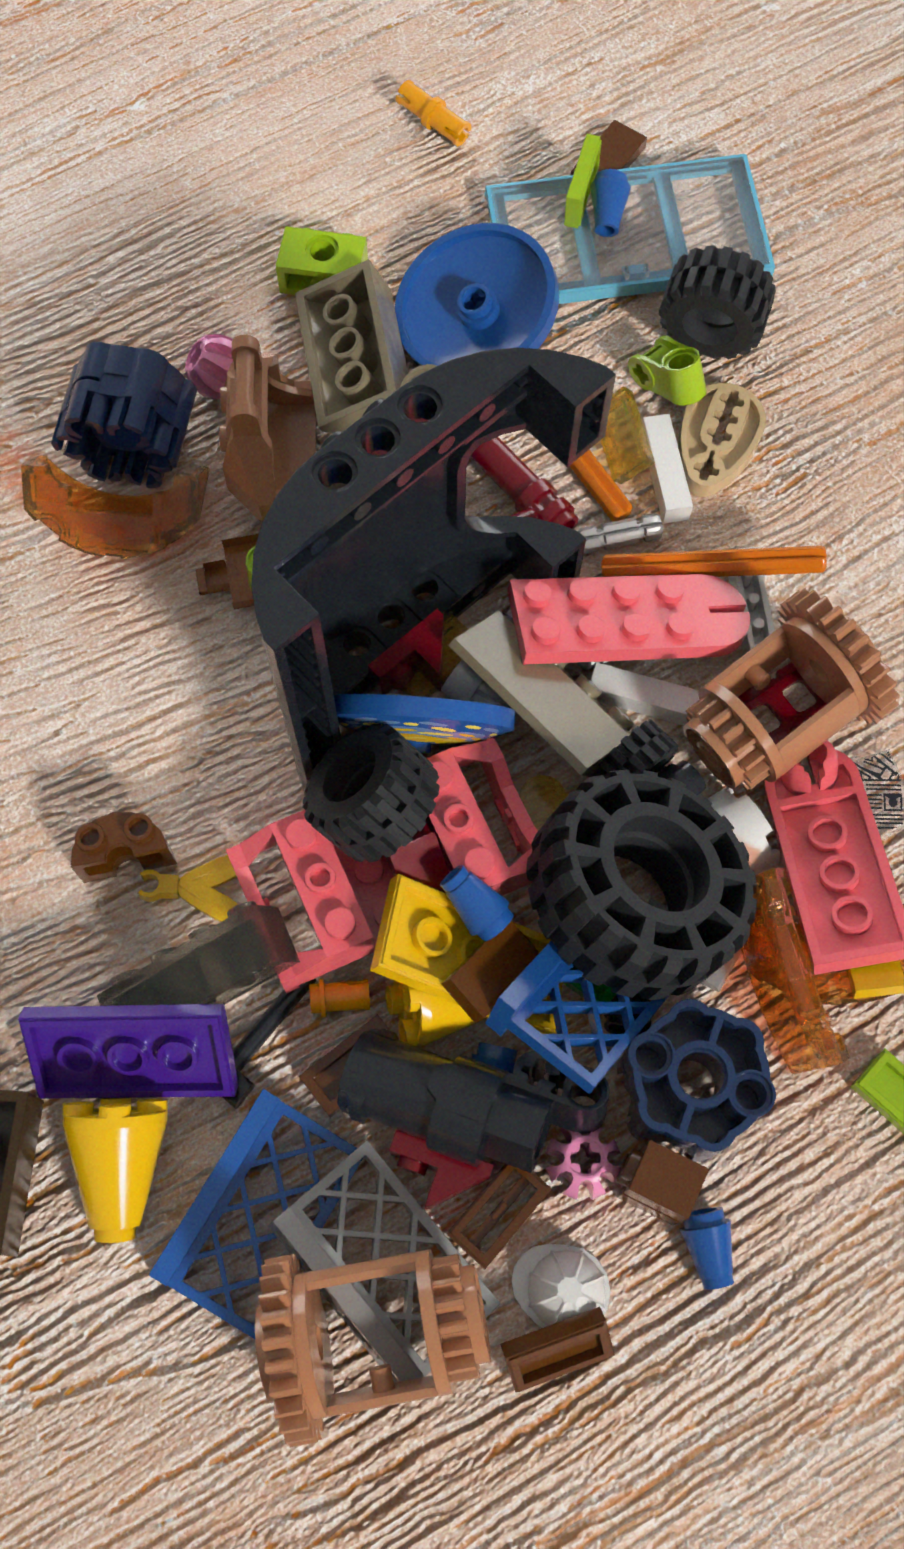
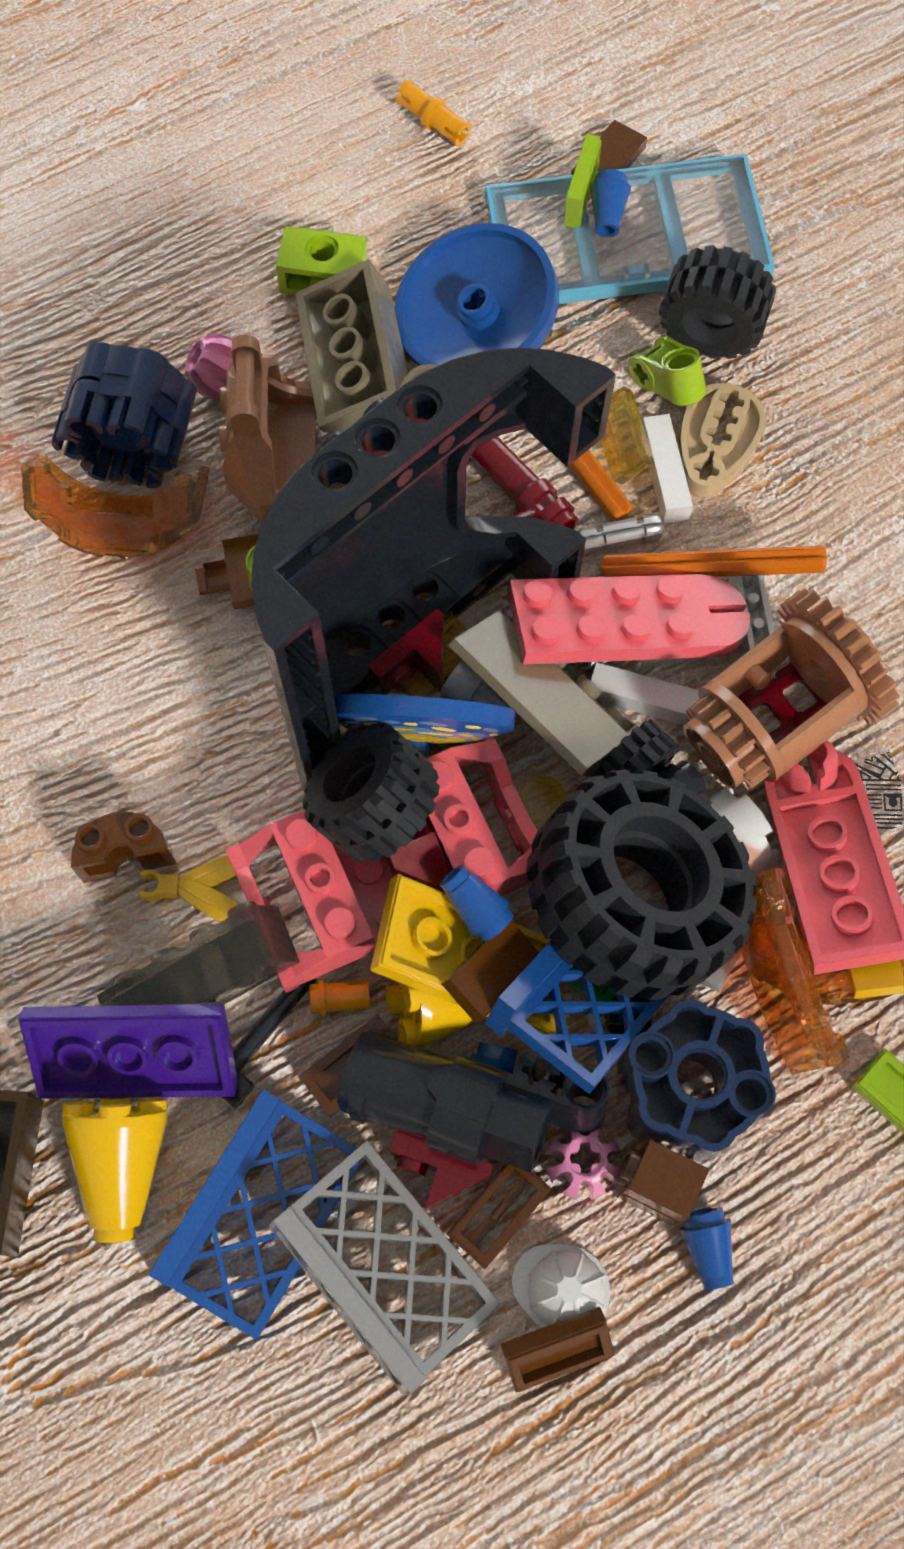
nougat piece [255,1249,491,1447] -> none

